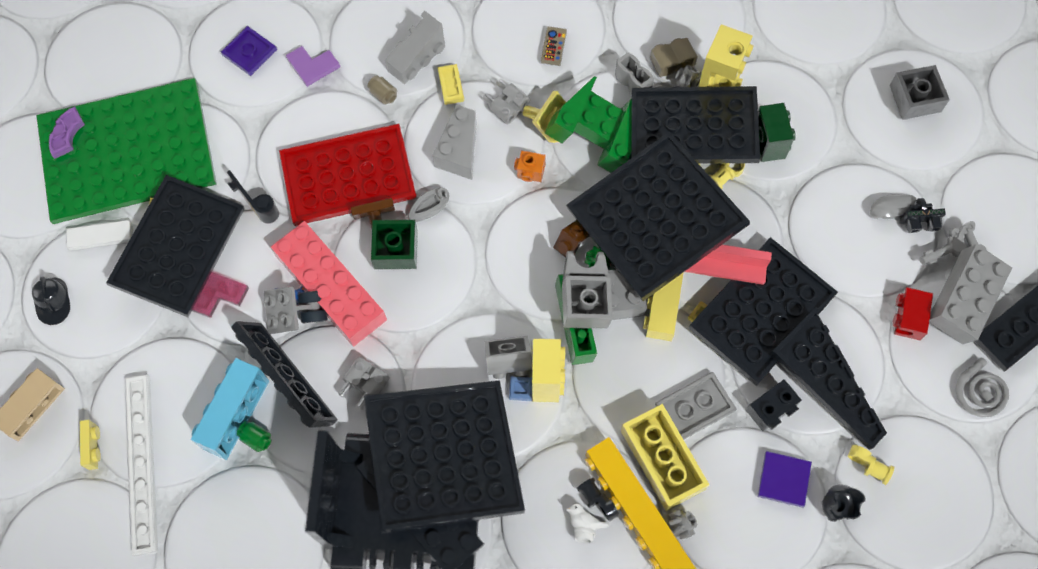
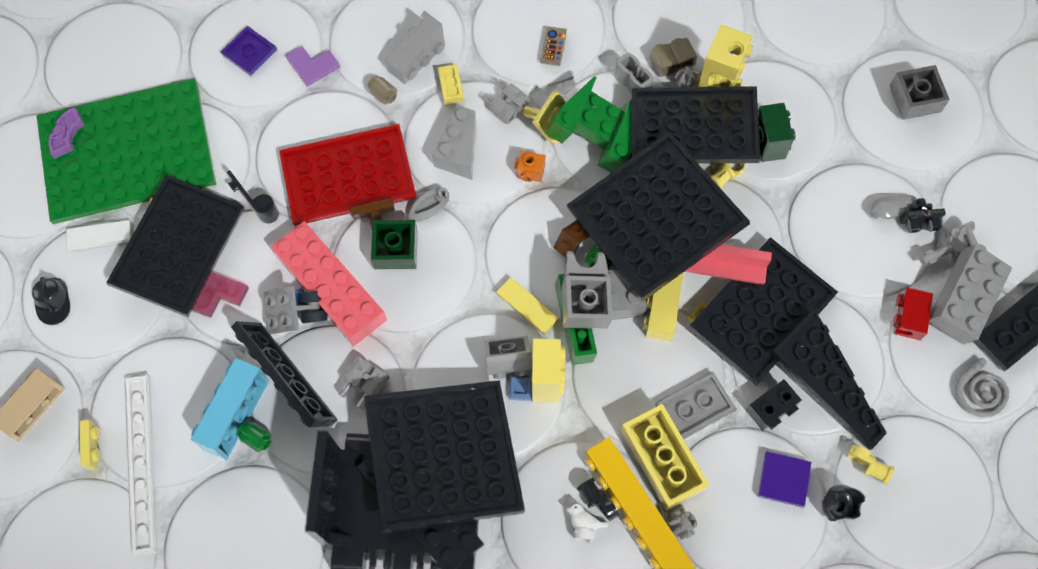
none -> light yellow tile [496,277,559,335]

